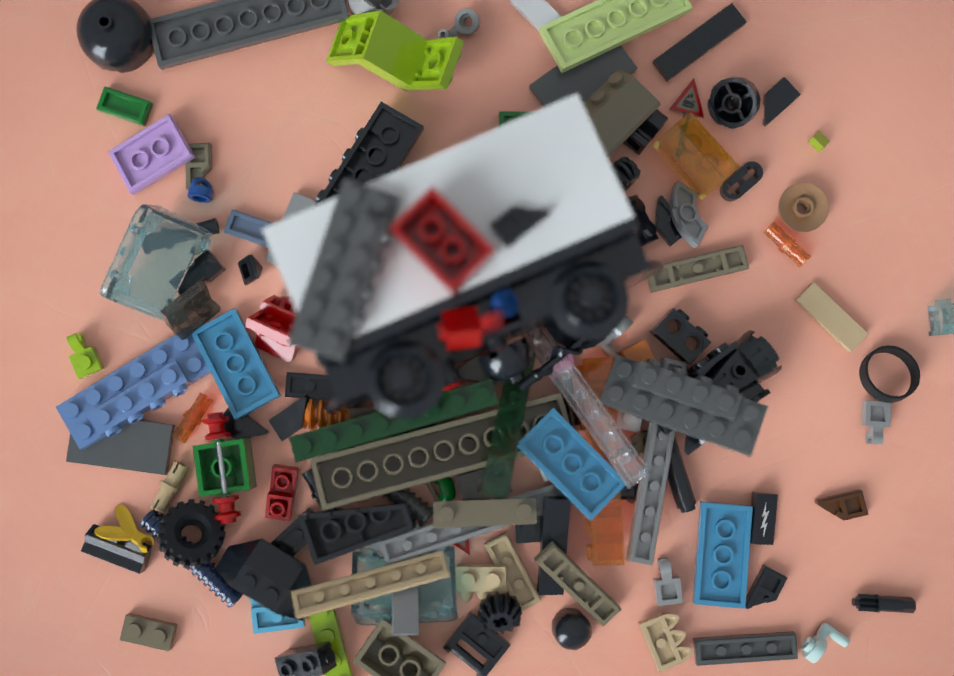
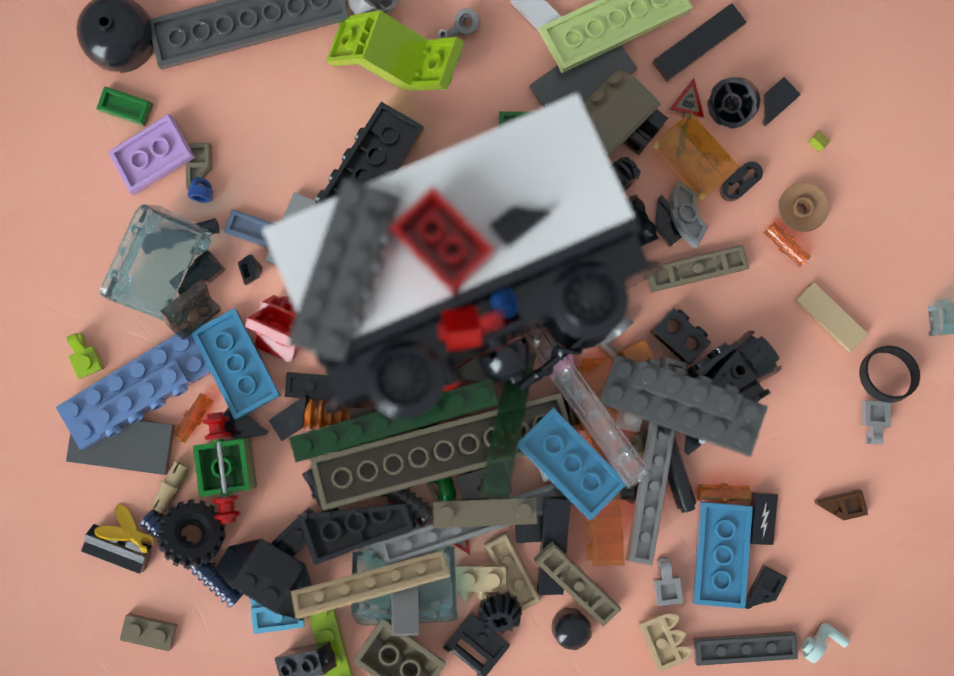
red slope [265,464,299,521] -> none
black piece [852,594,916,613] -> none
none -> clear orange pin [697,483,751,503]

